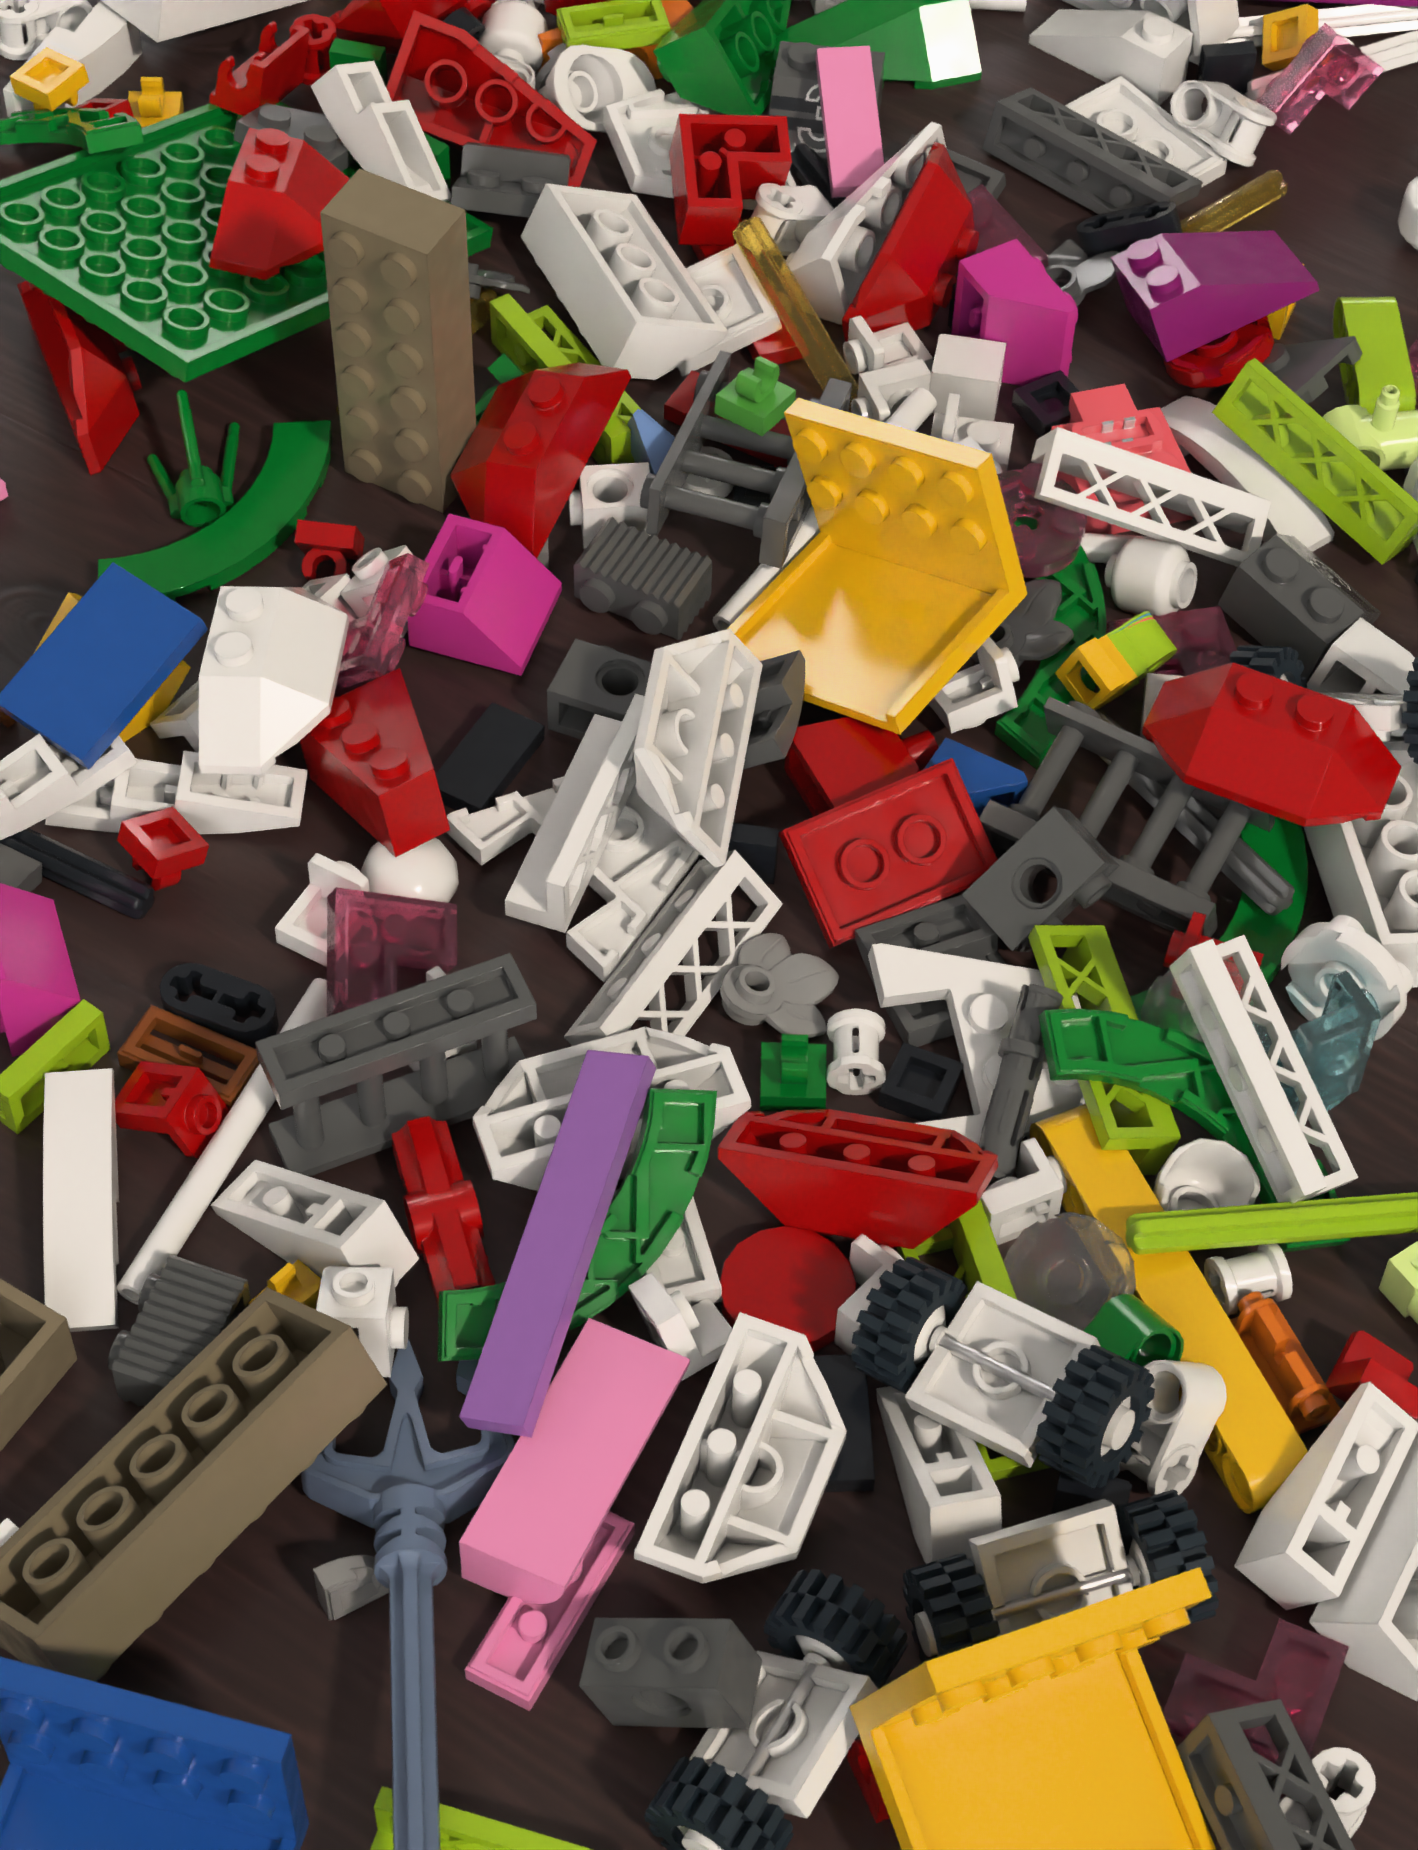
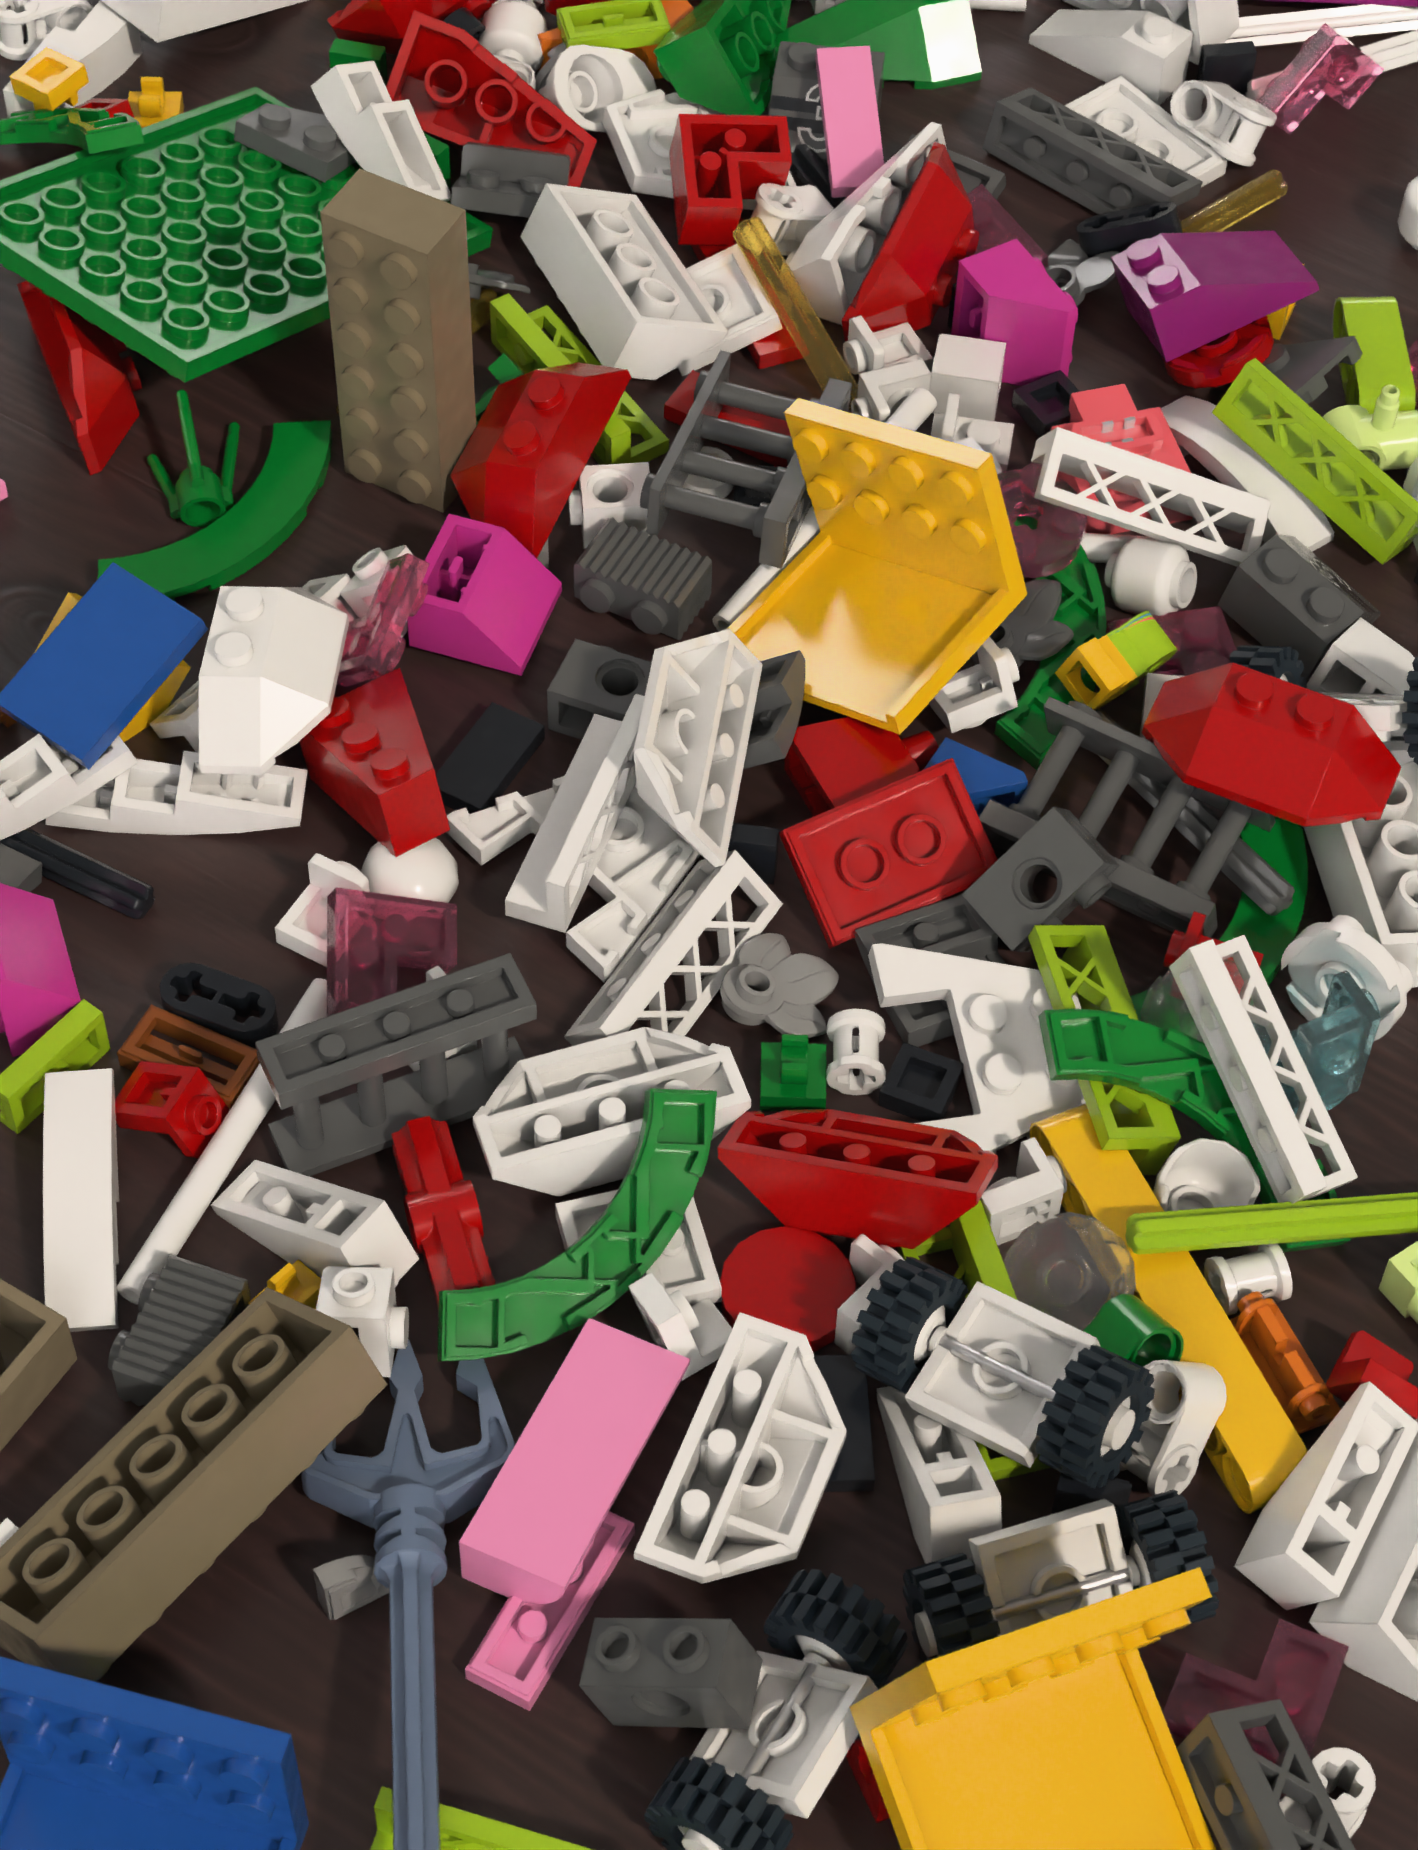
red tile [117,806,209,891] -> none
red hinge [209,21,310,116] -> none
red wedge [209,128,350,280] -> none
red bush [289,14,337,85] -> none
red tile [294,519,365,581] -> none
medium lavender tile [459,1050,656,1438] -> none
medium blue slope [627,409,675,474] -> none
bright green tile [714,356,796,436] -> none
dark grey pin [979,984,1063,1184] -> none
yellow tile [1262,4,1319,71] -> none

